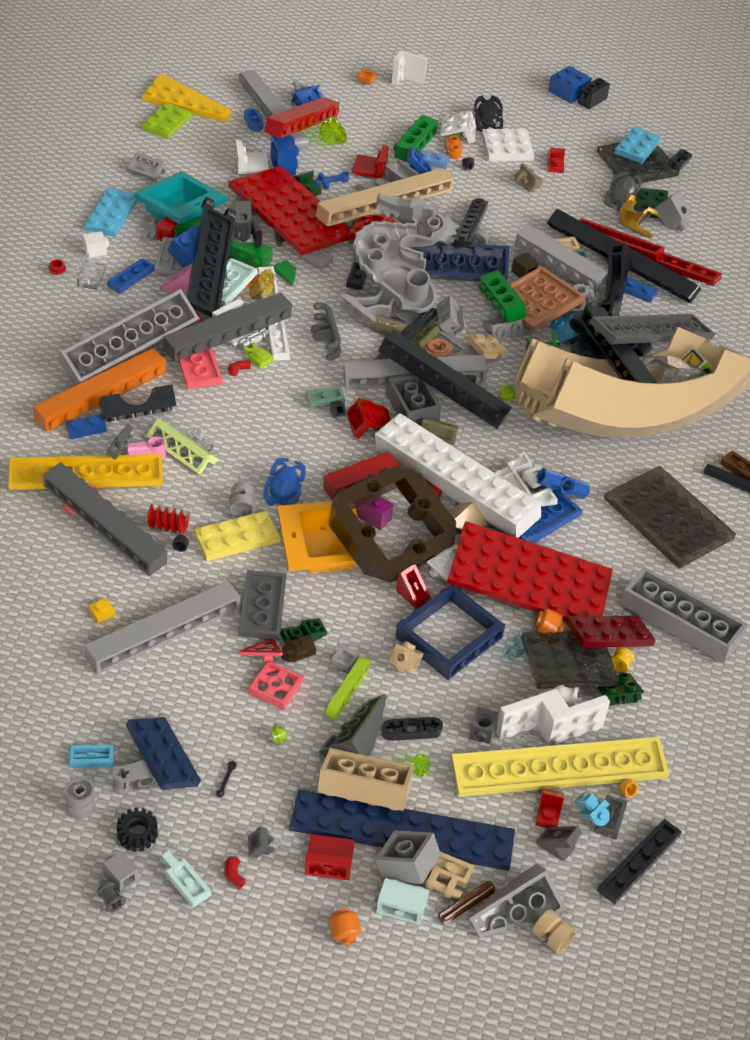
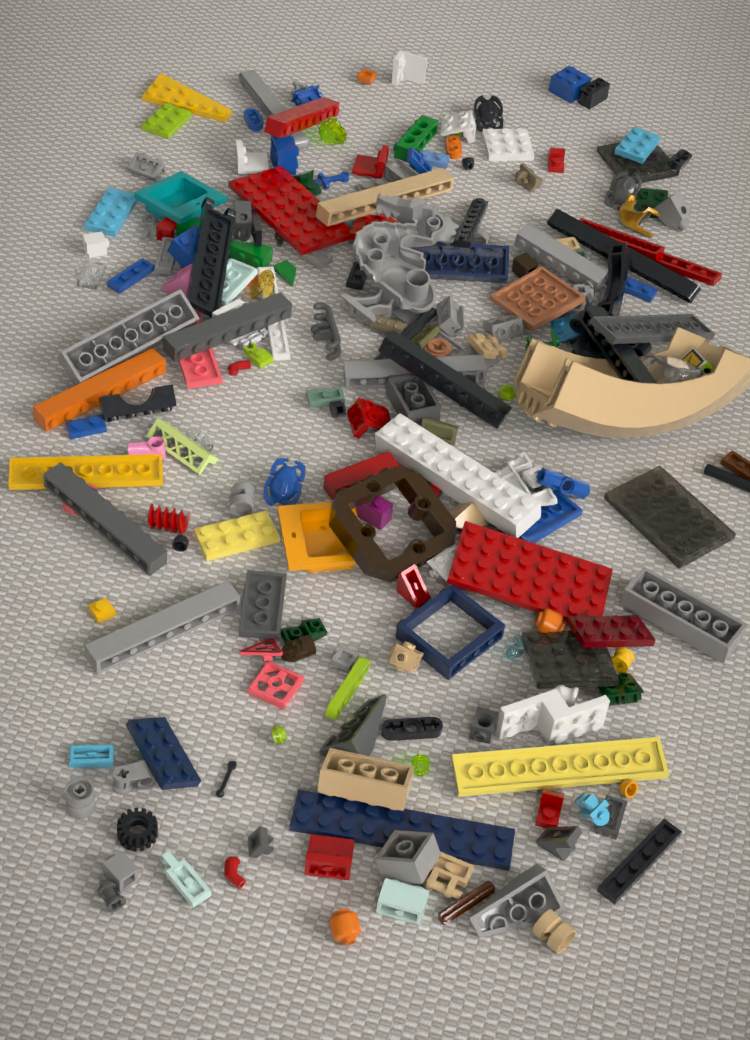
red plate [49,259,66,275] -> none
dark grey hinge [106,424,133,460] -> none
green brick [479,270,526,324] -> none

